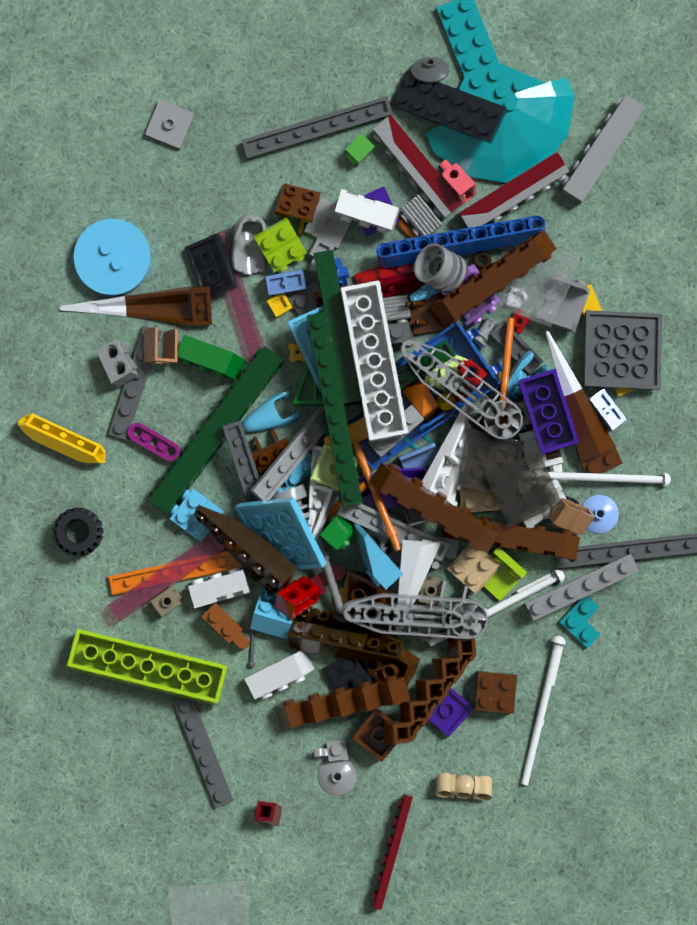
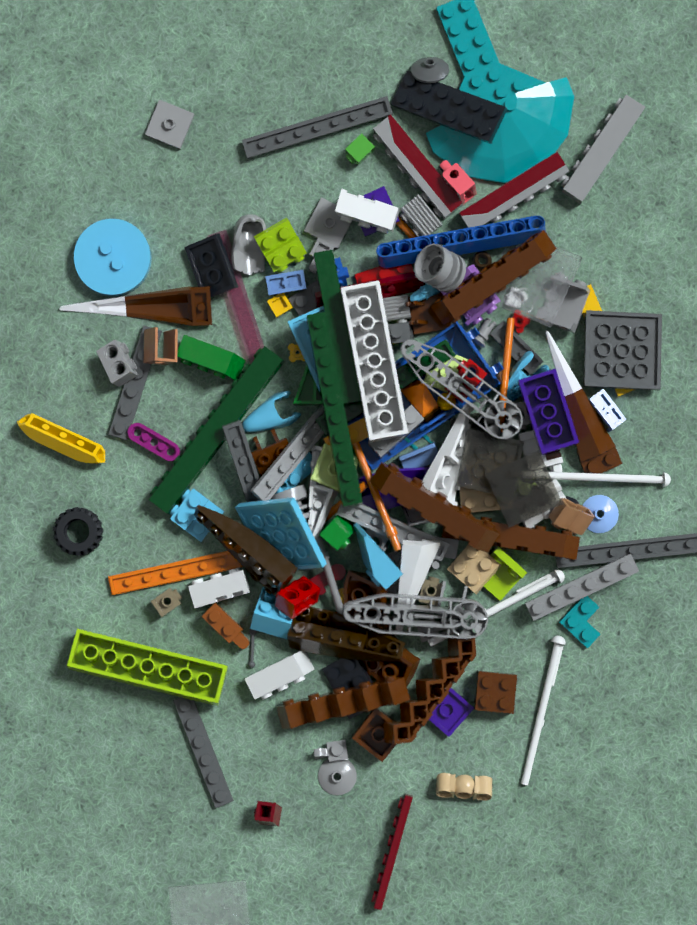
clear pink tile [108,518,238,622] -> none
reddish brown plate [275,183,321,237] -> none

